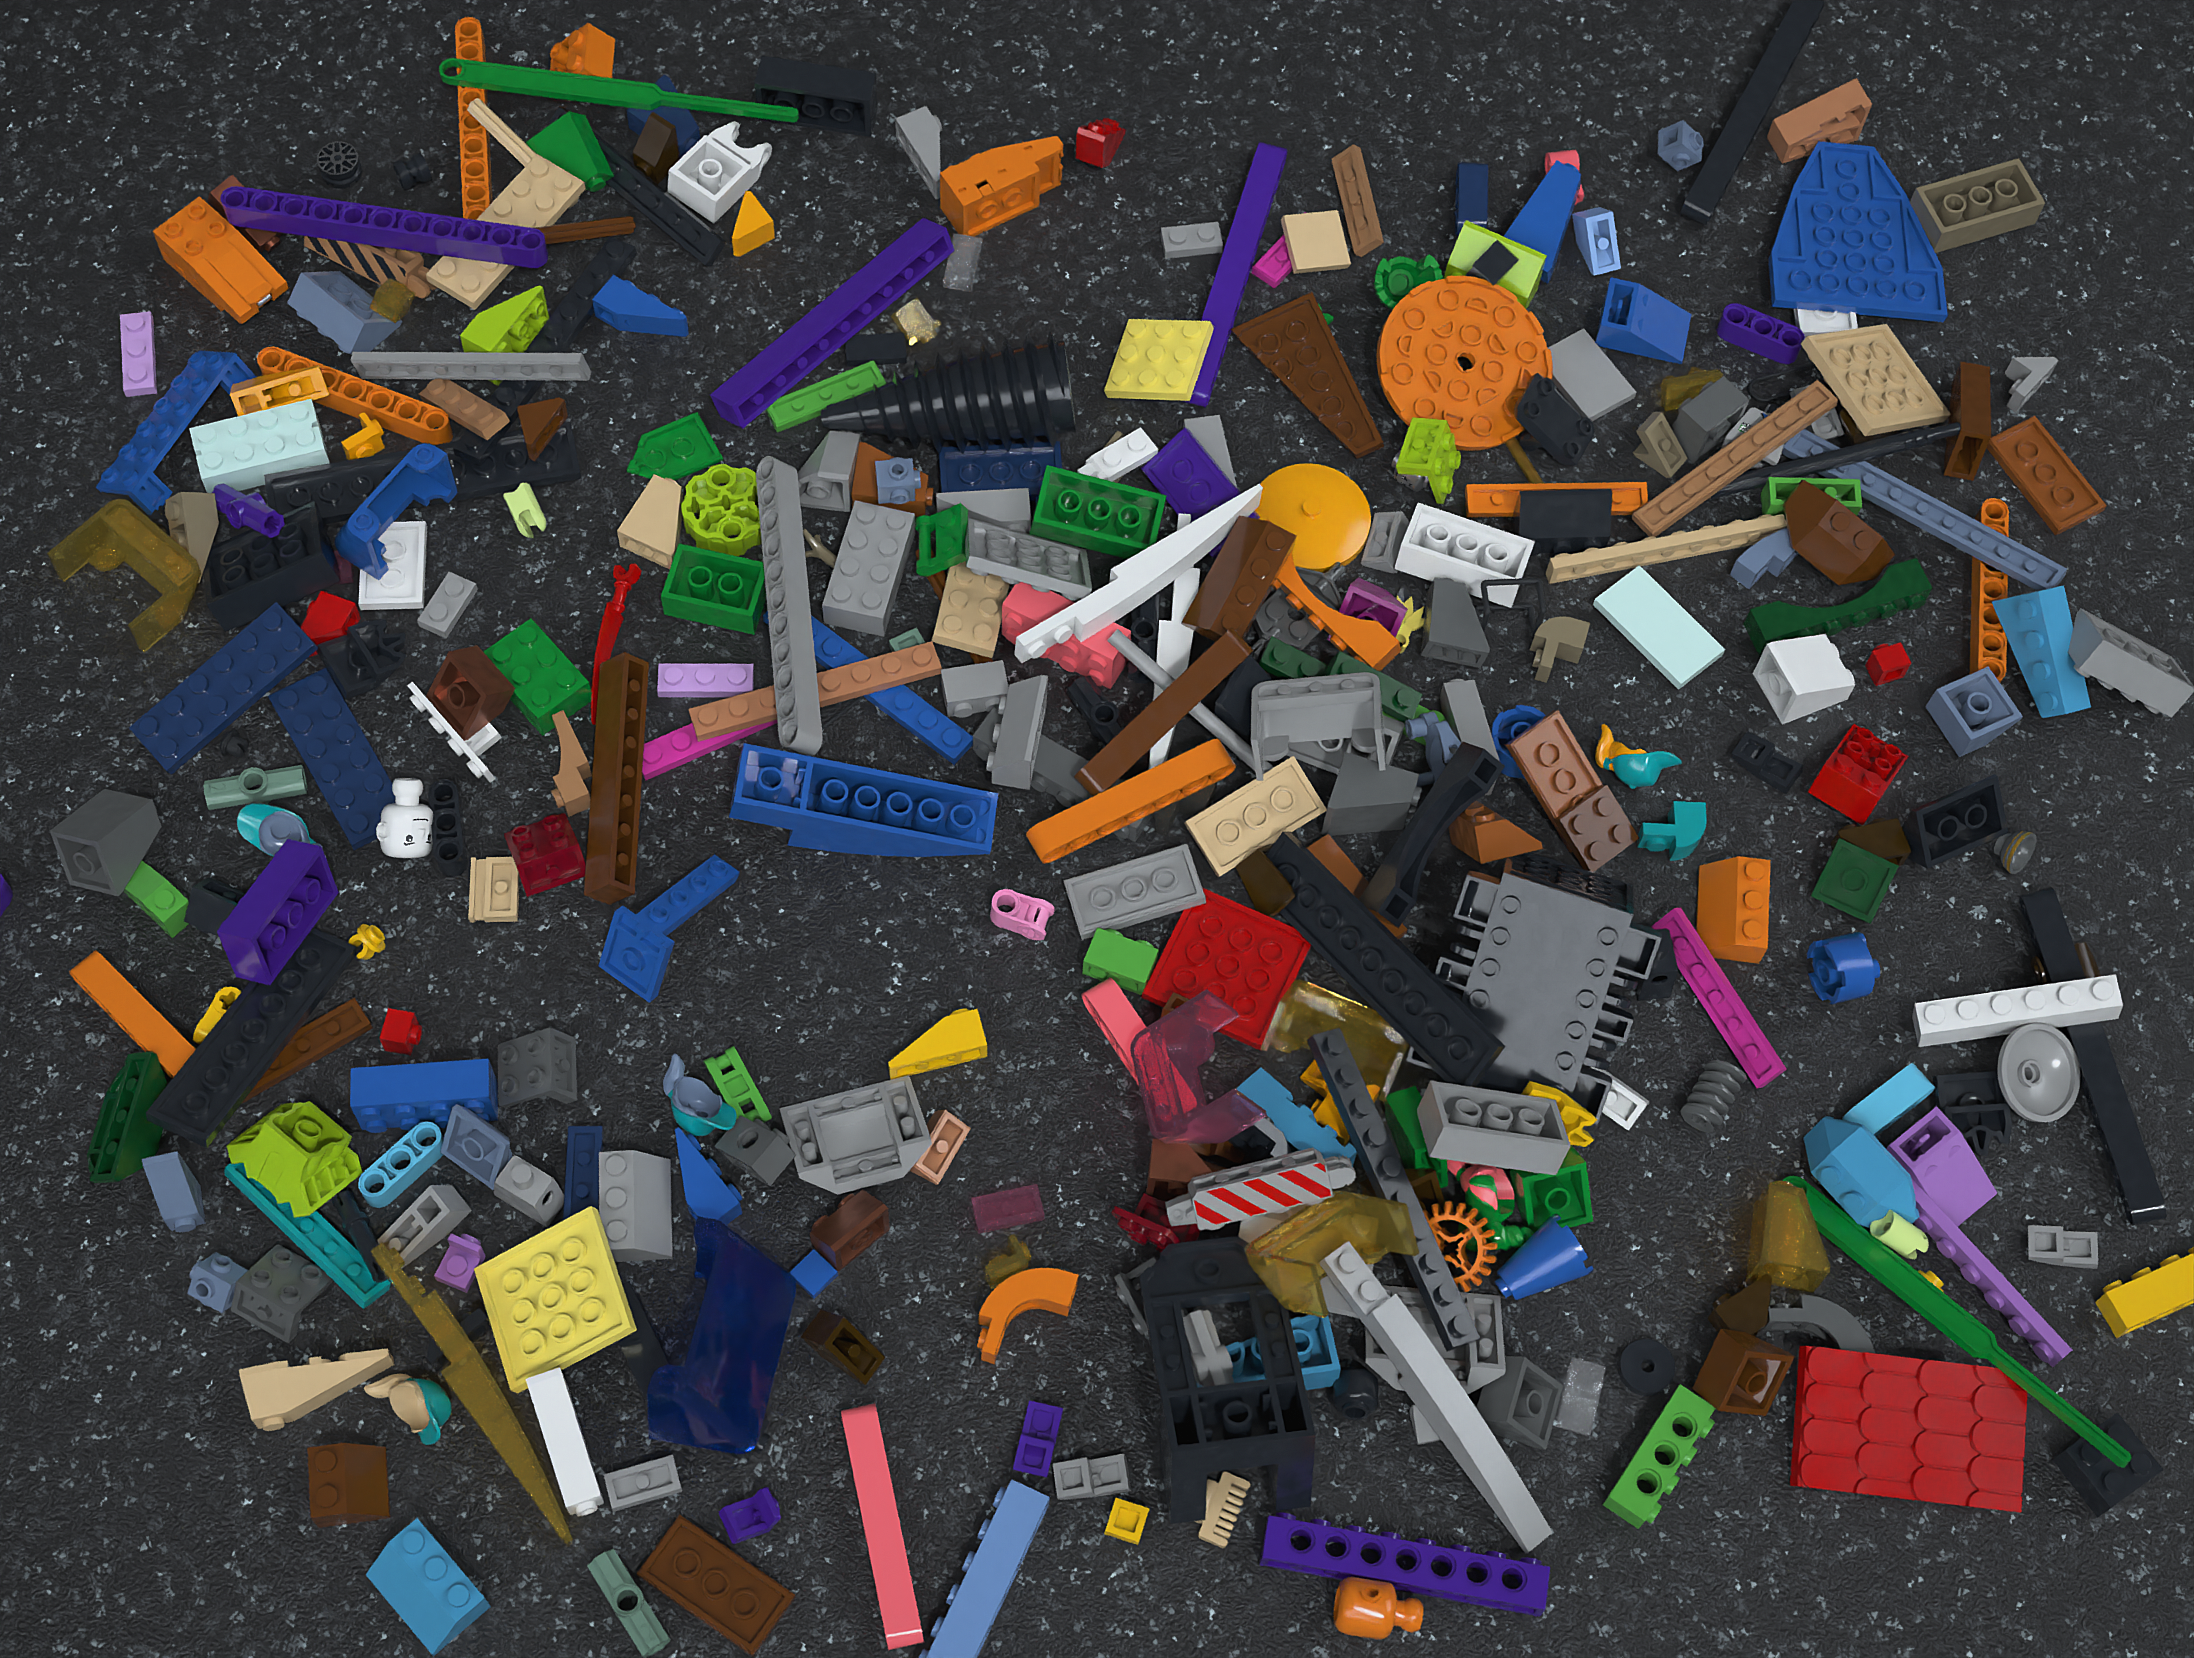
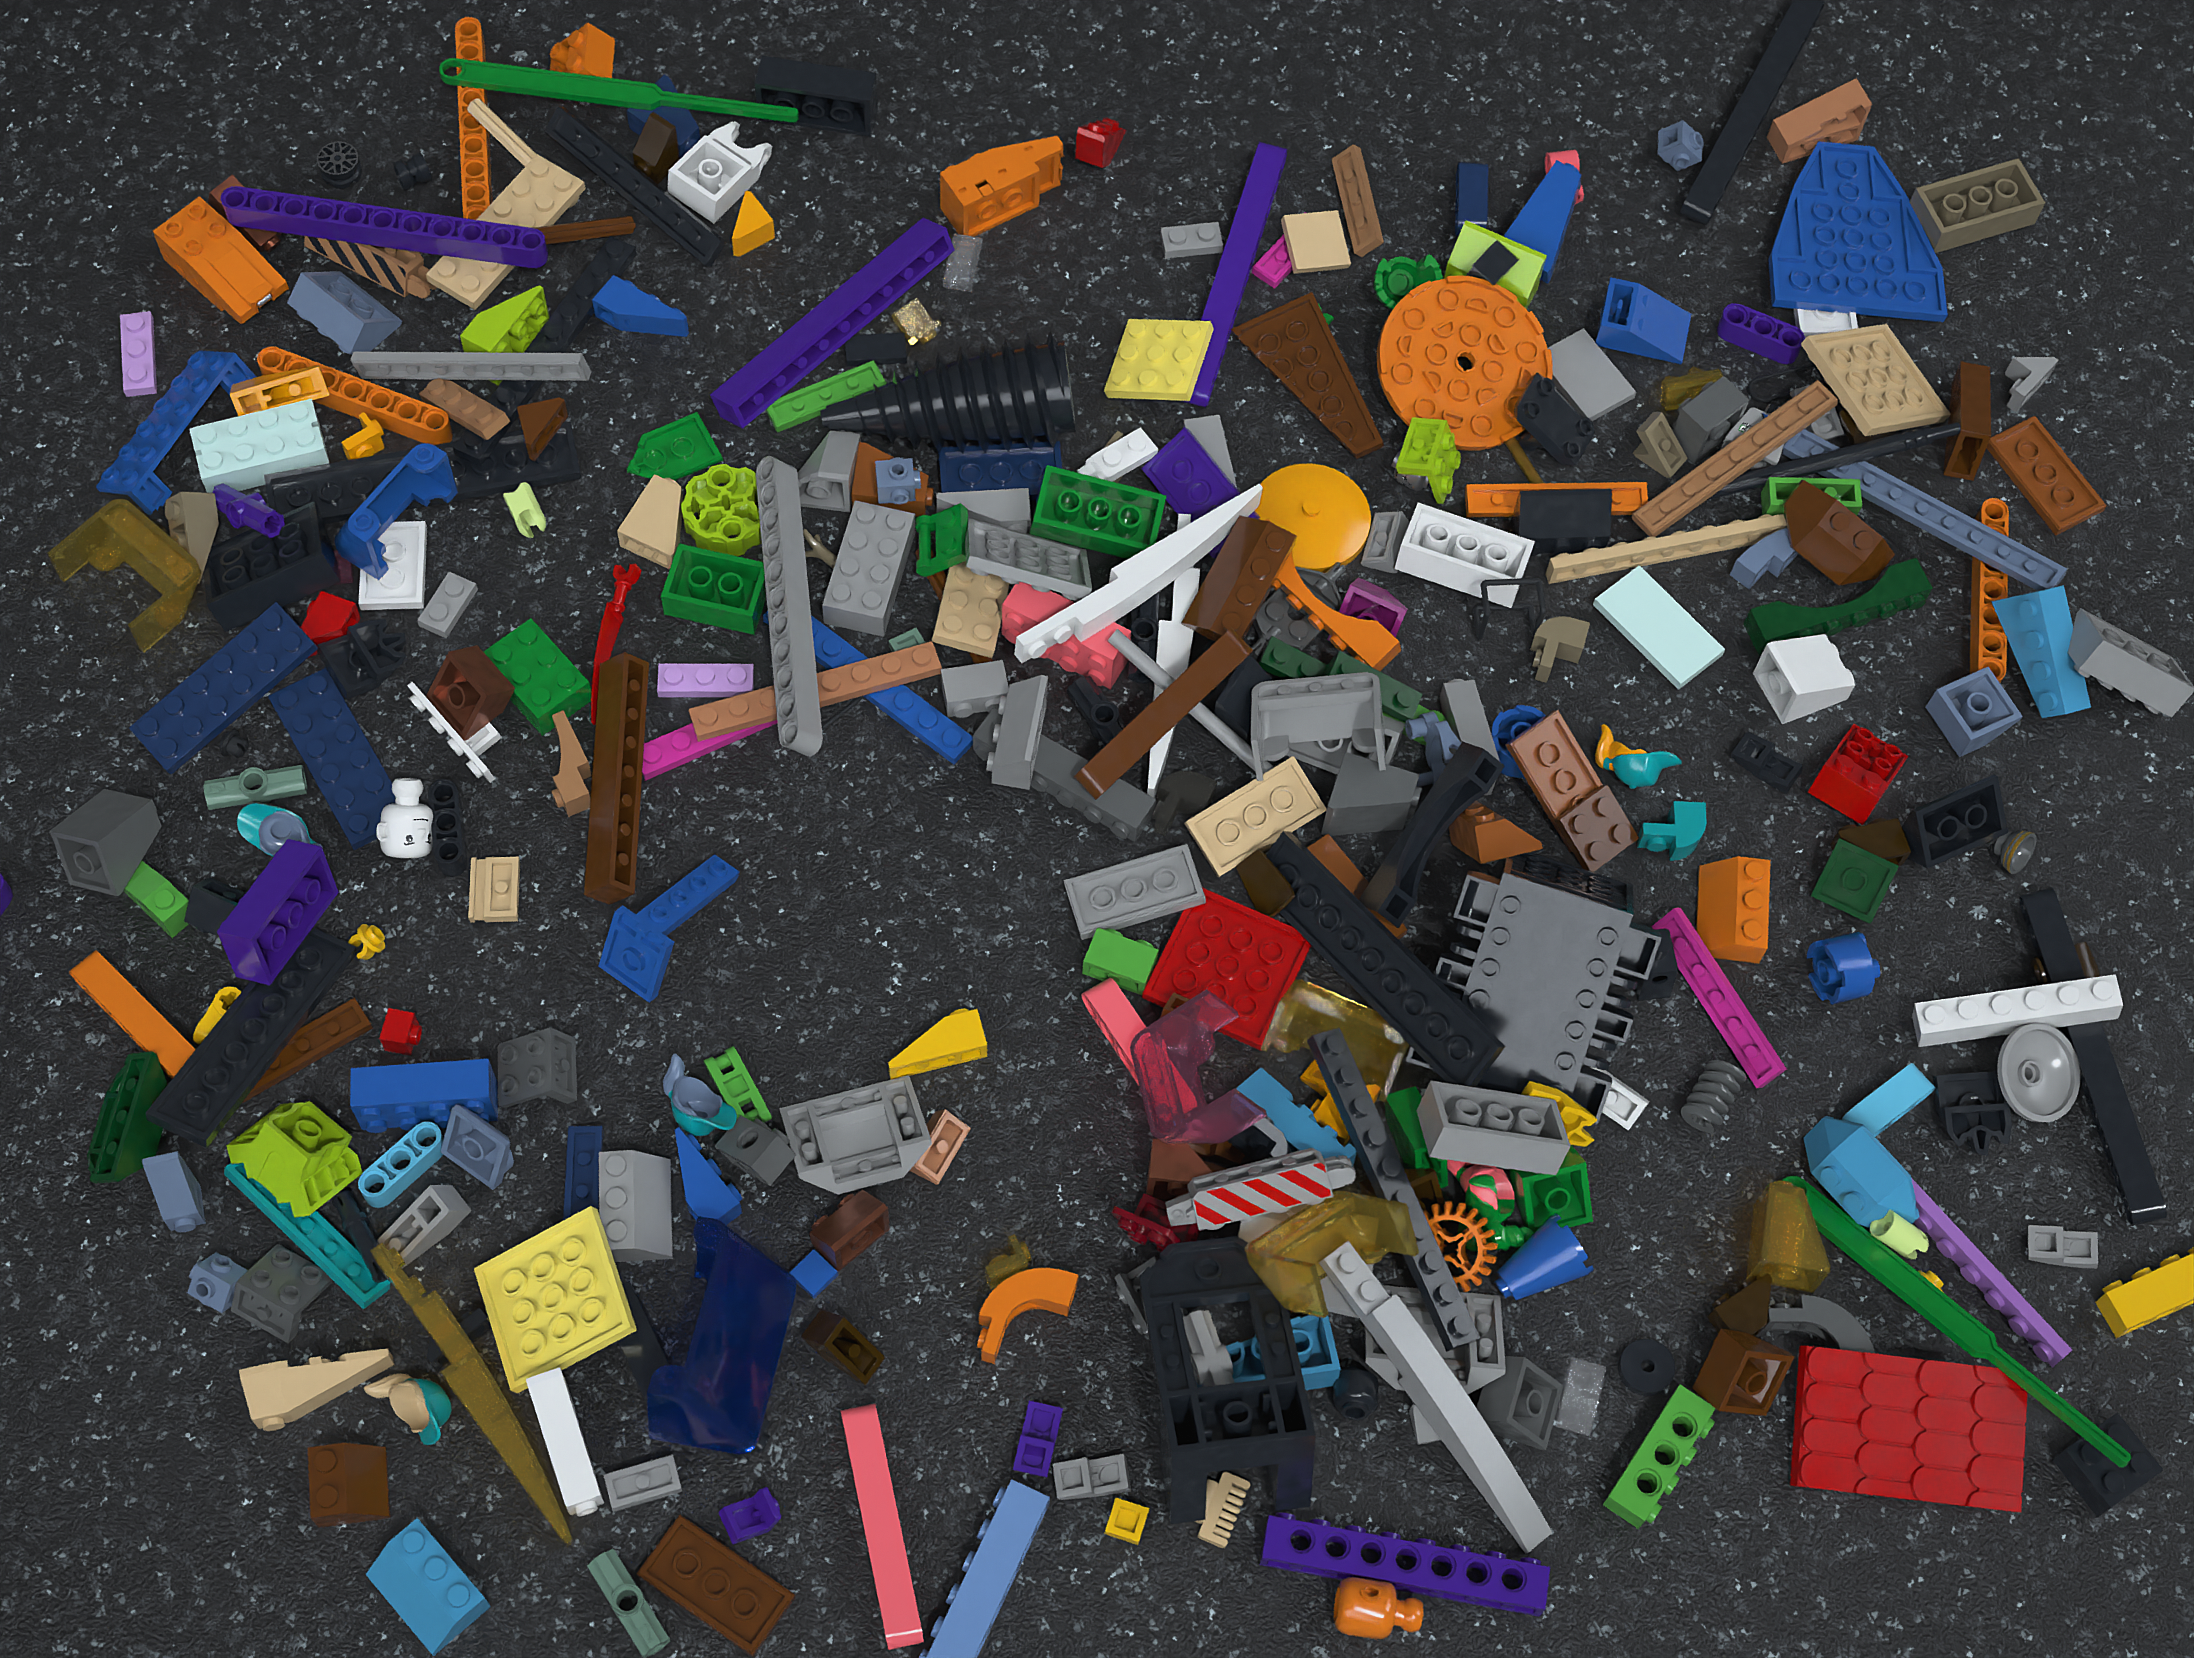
clear yellow plate [370,278,416,323] -> none
medium lavender bracket [434,1234,486,1293] -> none
light grey torso [494,1155,565,1228] -> none
dark red bracket [504,813,586,897] -> none
green slope [526,111,614,192] -> none
blue slope [729,743,998,857] -> none
light grey slope [895,106,942,199] -> none
clear pink plate [971,1184,1045,1234] -> none
bright pink piece [990,889,1055,940] -> none
orange beam [1026,739,1236,864] -> none
light yellow piece [1396,588,1426,654] -> none
dark grey slope [1421,577,1490,668] -> none
light blue slope [1572,207,1621,276] -> none
red plate [1865,642,1911,686] -> none
medium lavender slope [1886,1106,1997,1227] -> none

